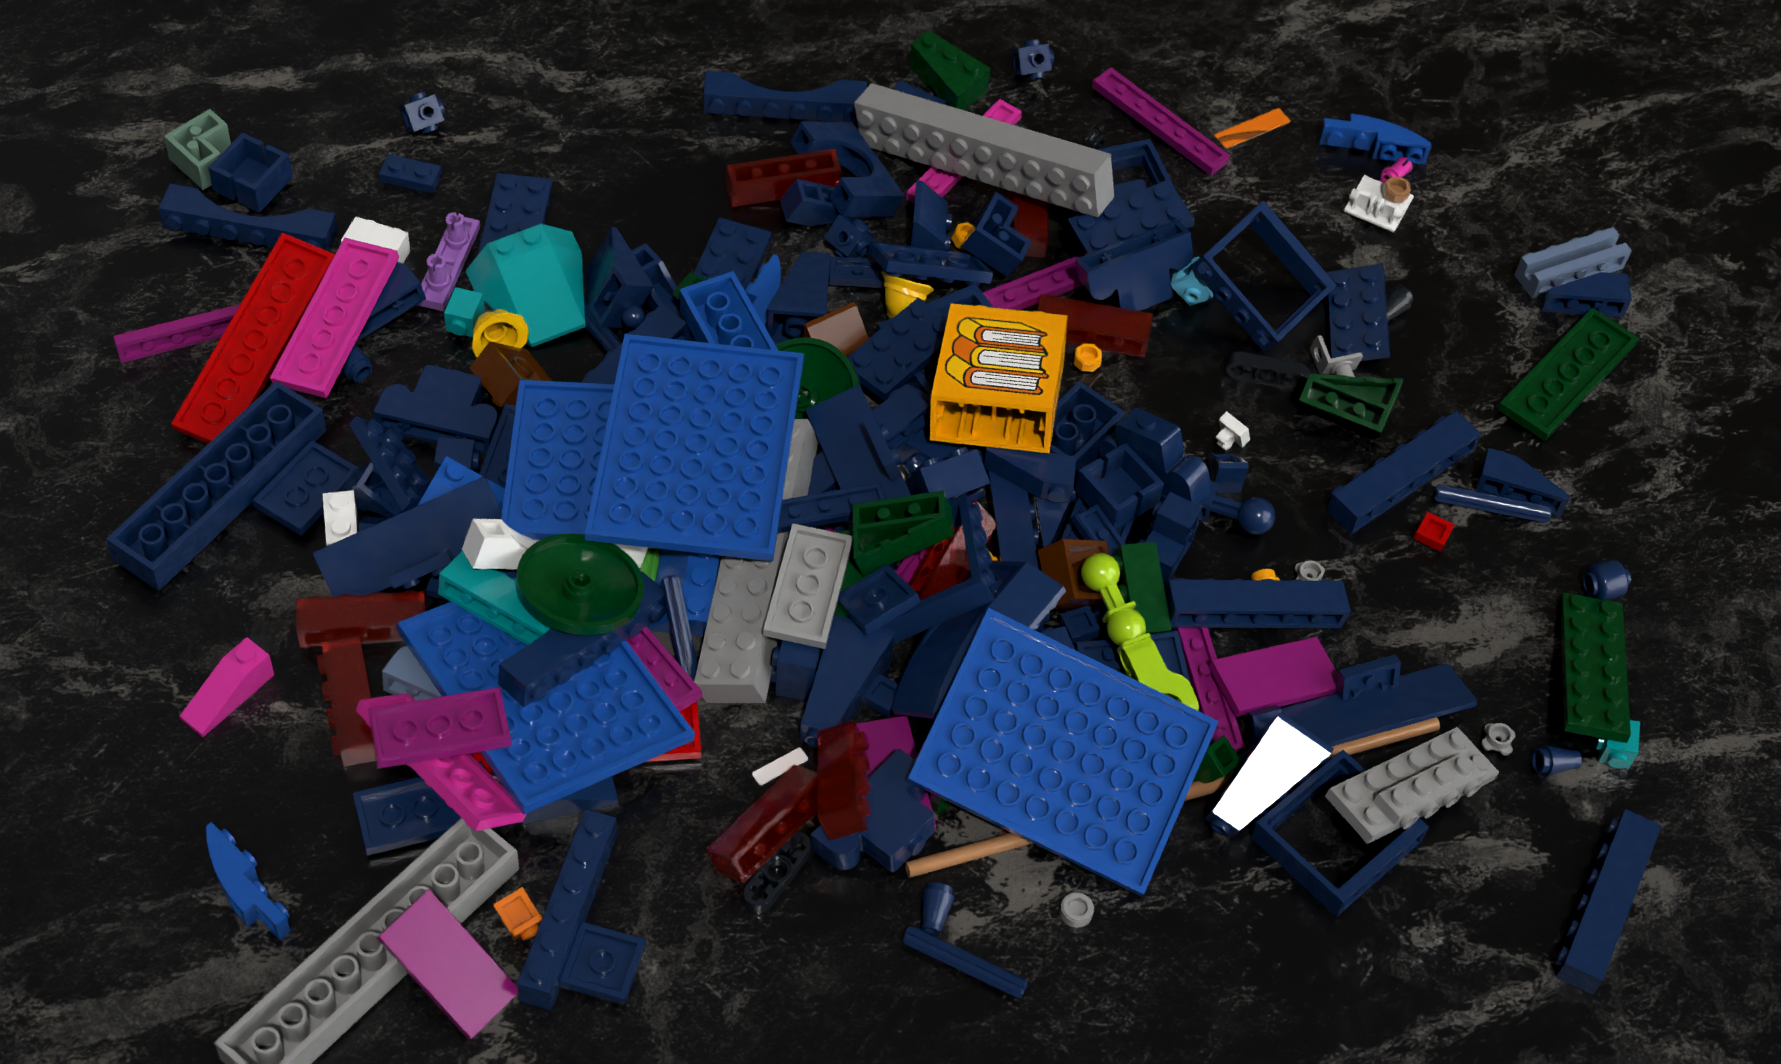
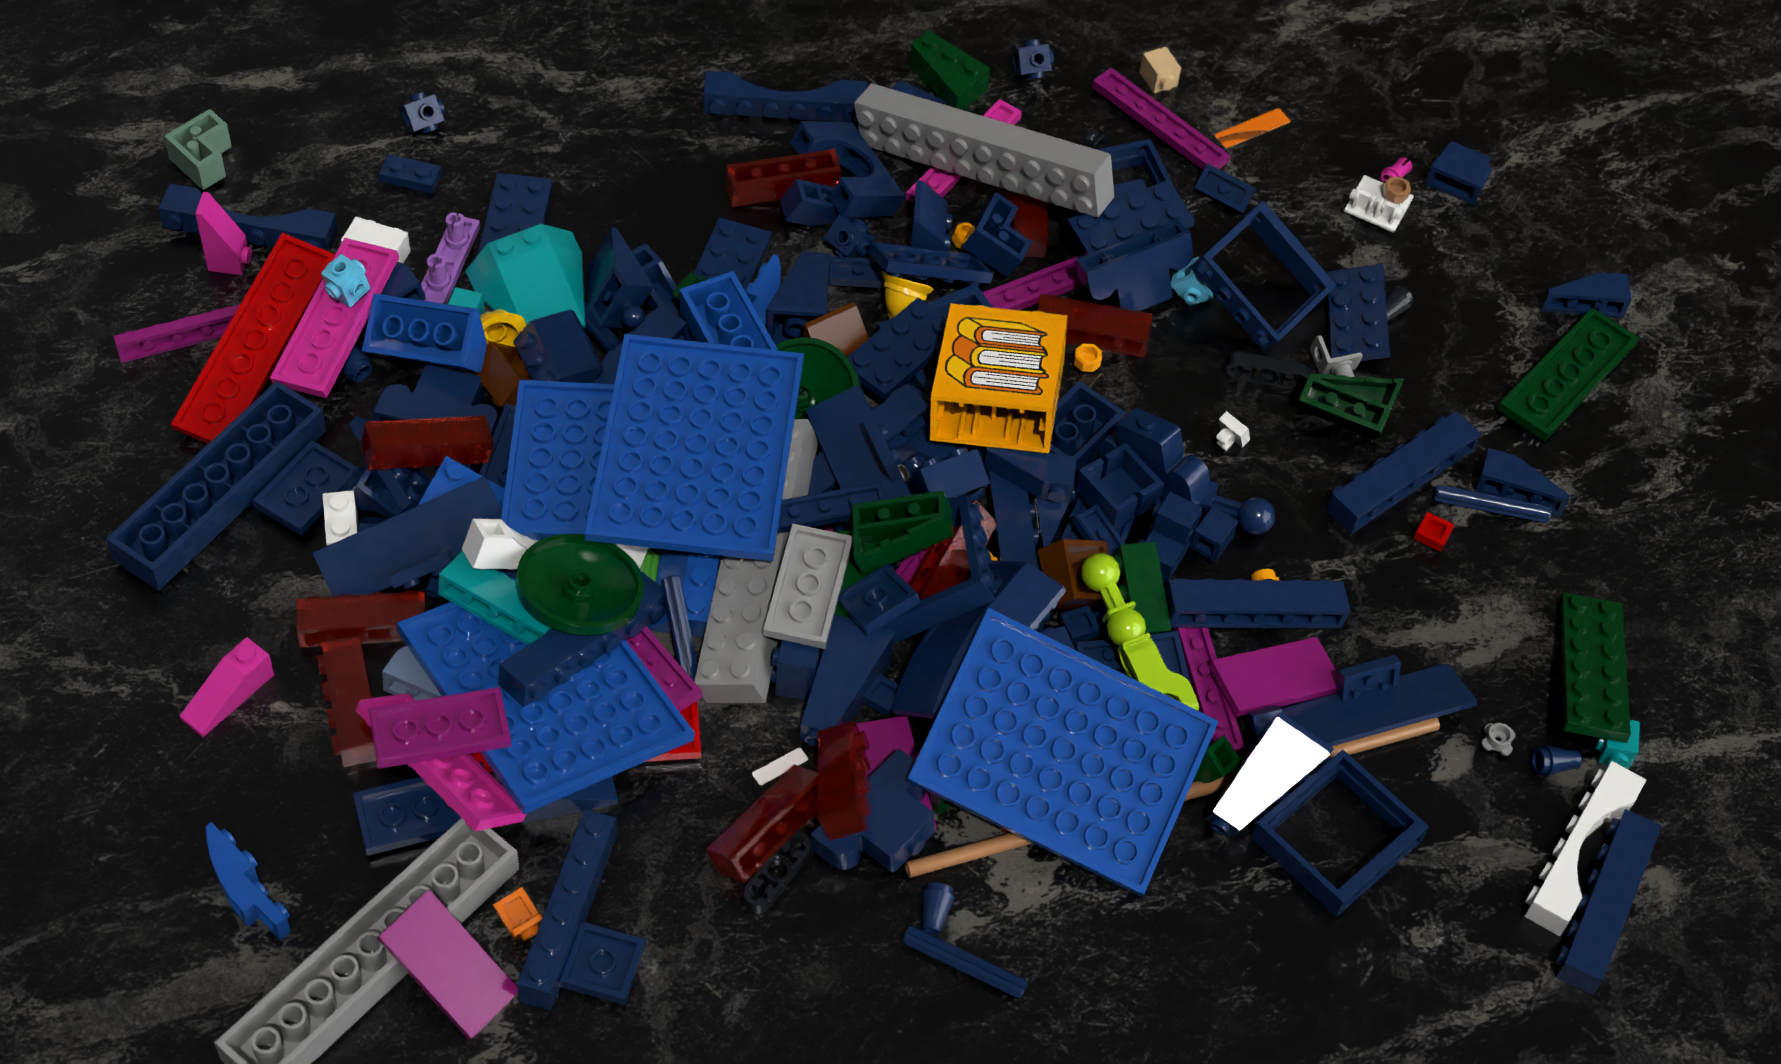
dark blue piece [208,132,293,213] -> none
light grey tile [1060,893,1094,927] -> none
dark blue slope [1207,453,1248,493] -> none
light grey plate [1295,561,1325,581] -> none
blue slope [1319,114,1431,165] -> none
light grey plate [1325,727,1499,844] -> none
sand blue brick [1515,227,1632,299] -> none
dark blue head [1583,560,1631,600] -> none
none -> dark pink slope [195,192,252,275]
none -> medium azure brick [321,254,371,308]
none -> clear red brick [361,415,494,470]
none -> blue slope [362,294,487,373]
none -> dark blue slope [513,309,604,383]
none -> tan brick [1139,47,1181,93]
none -> dark blue brick [1190,507,1238,562]
none -> dark blue plate [1195,163,1257,213]
none -> dark blue torso [1425,141,1492,205]
none -> white arch [1525,761,1646,936]

